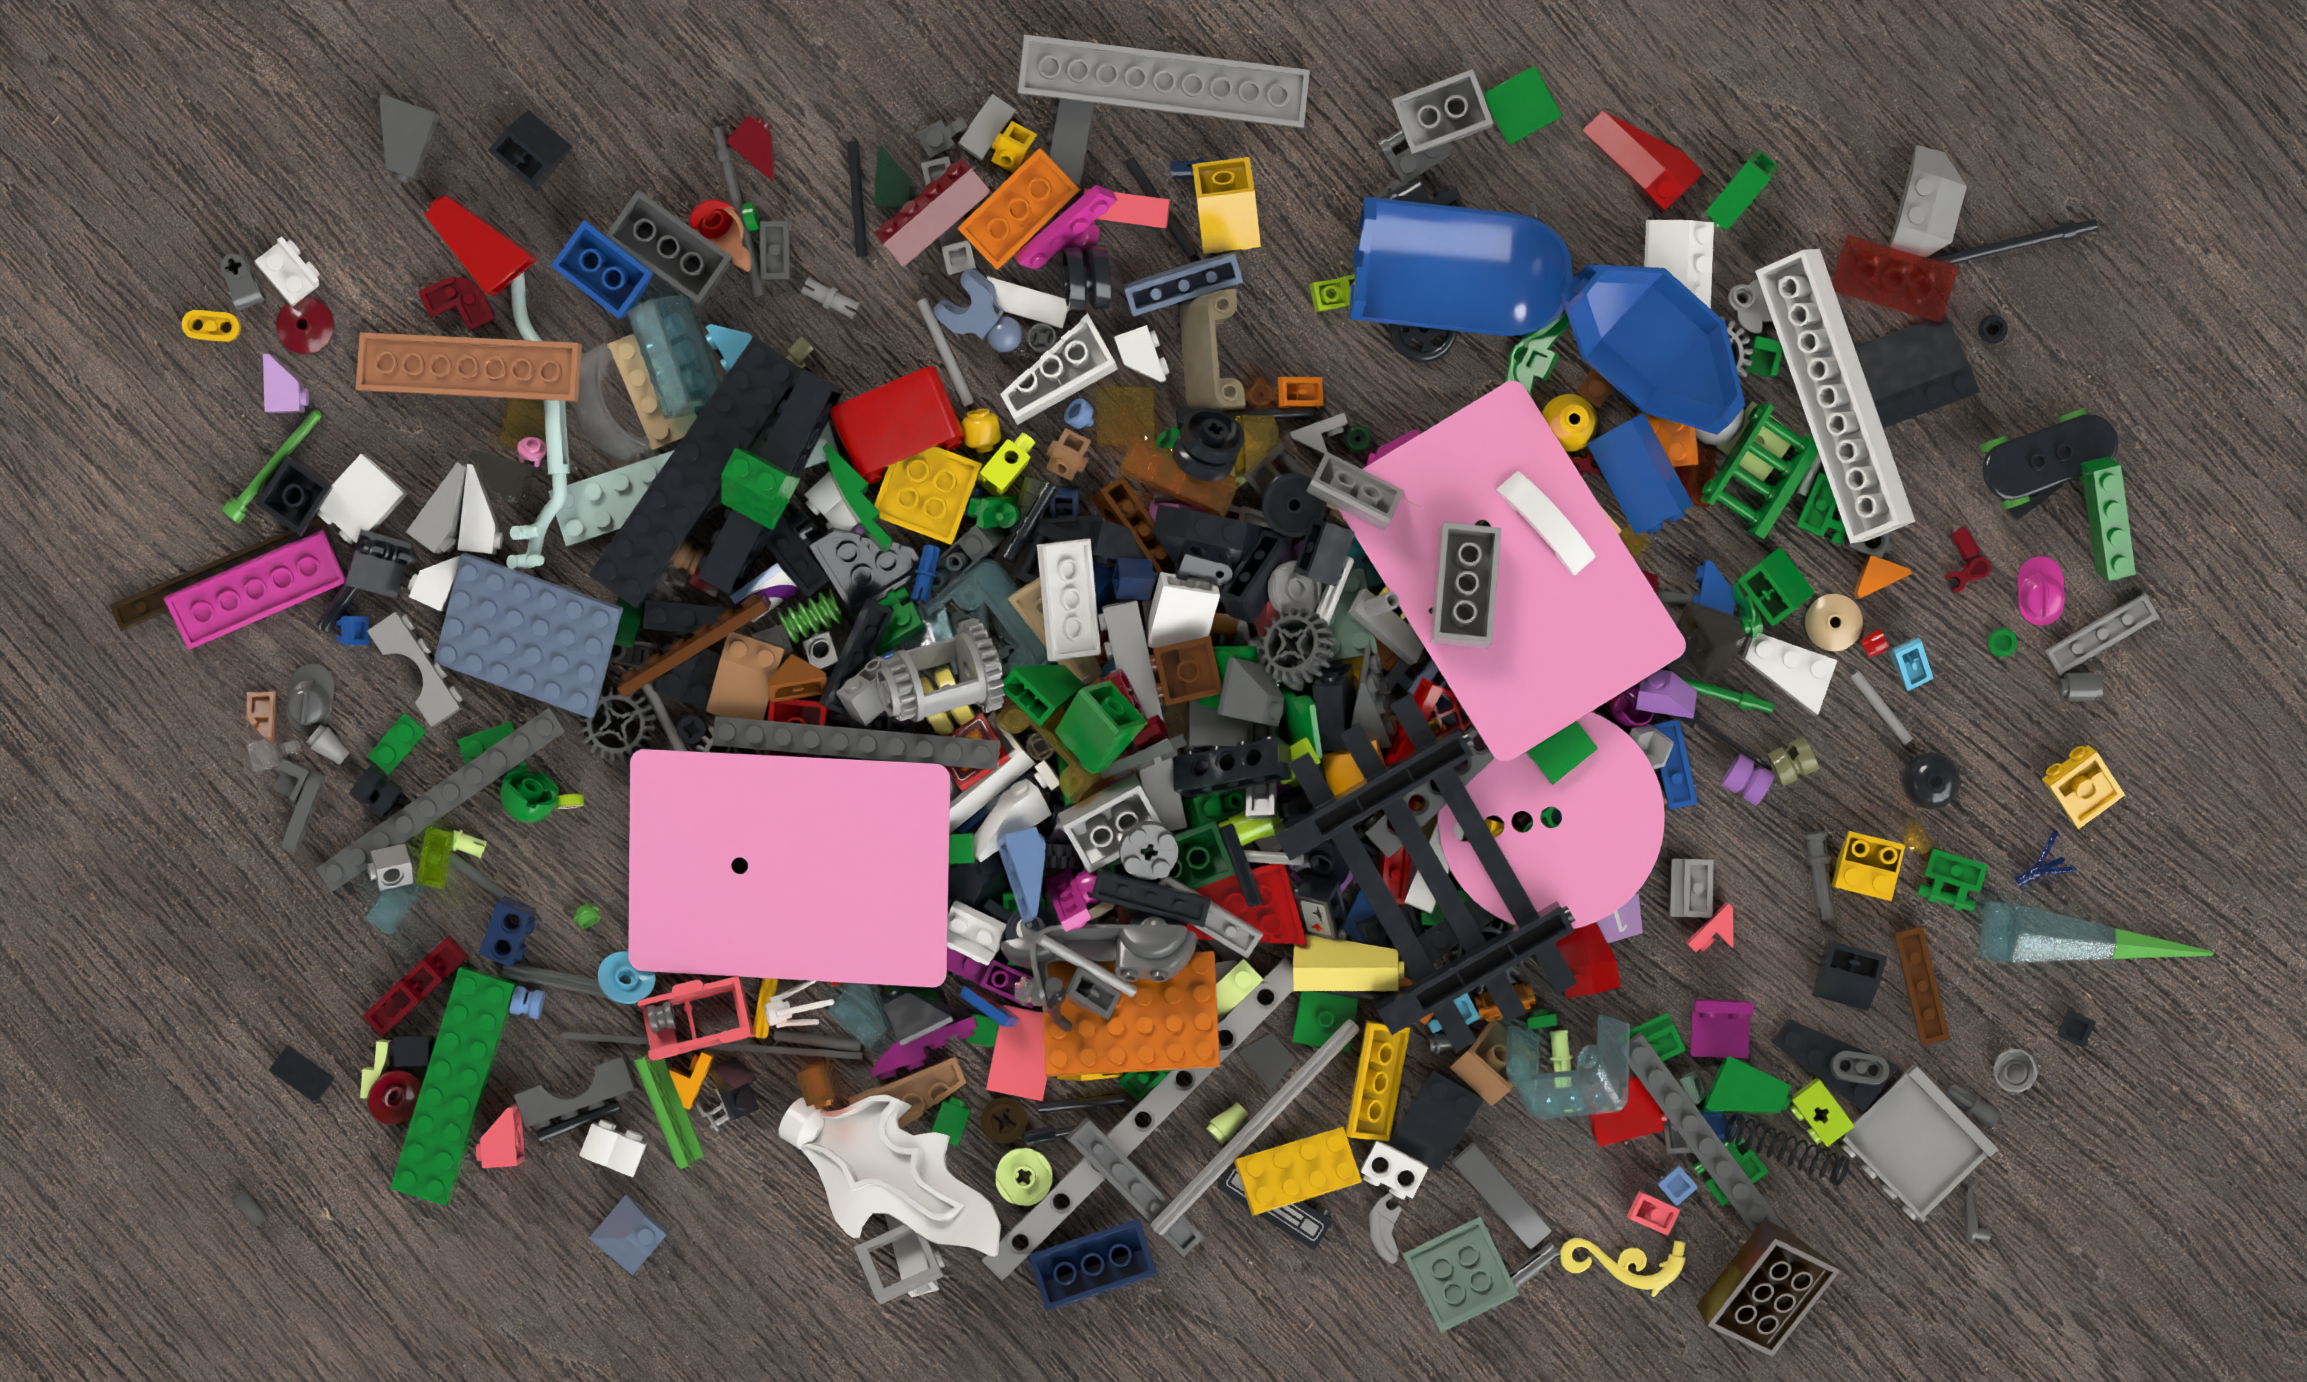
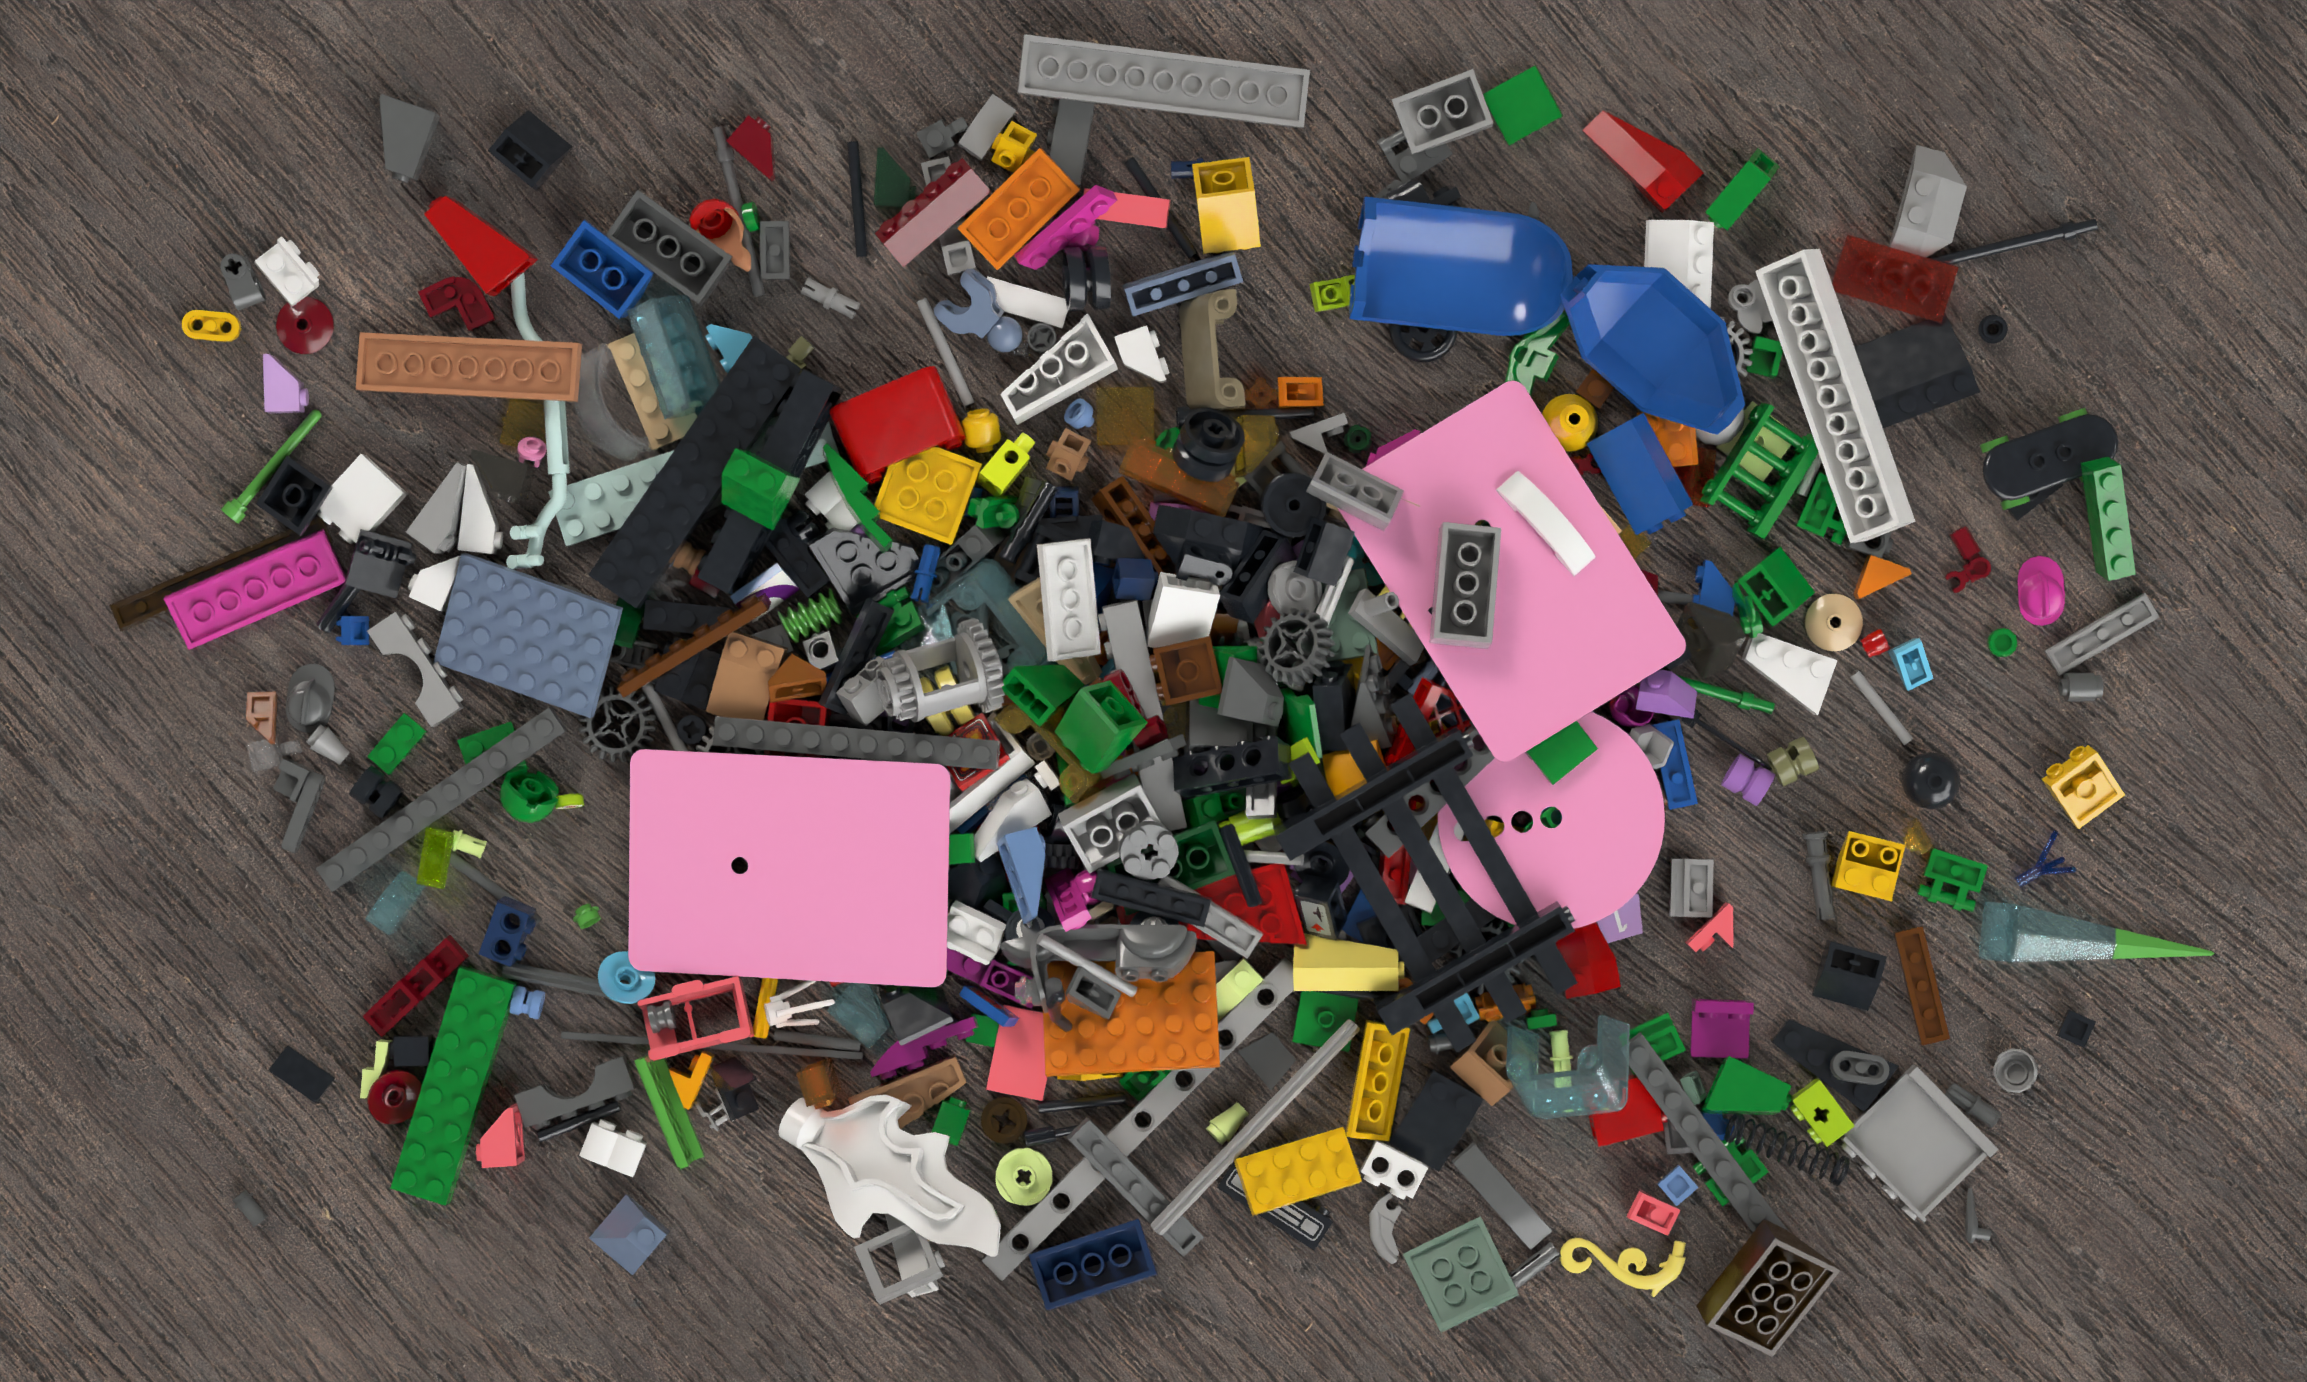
light grey brick [367,844,413,891] -> none

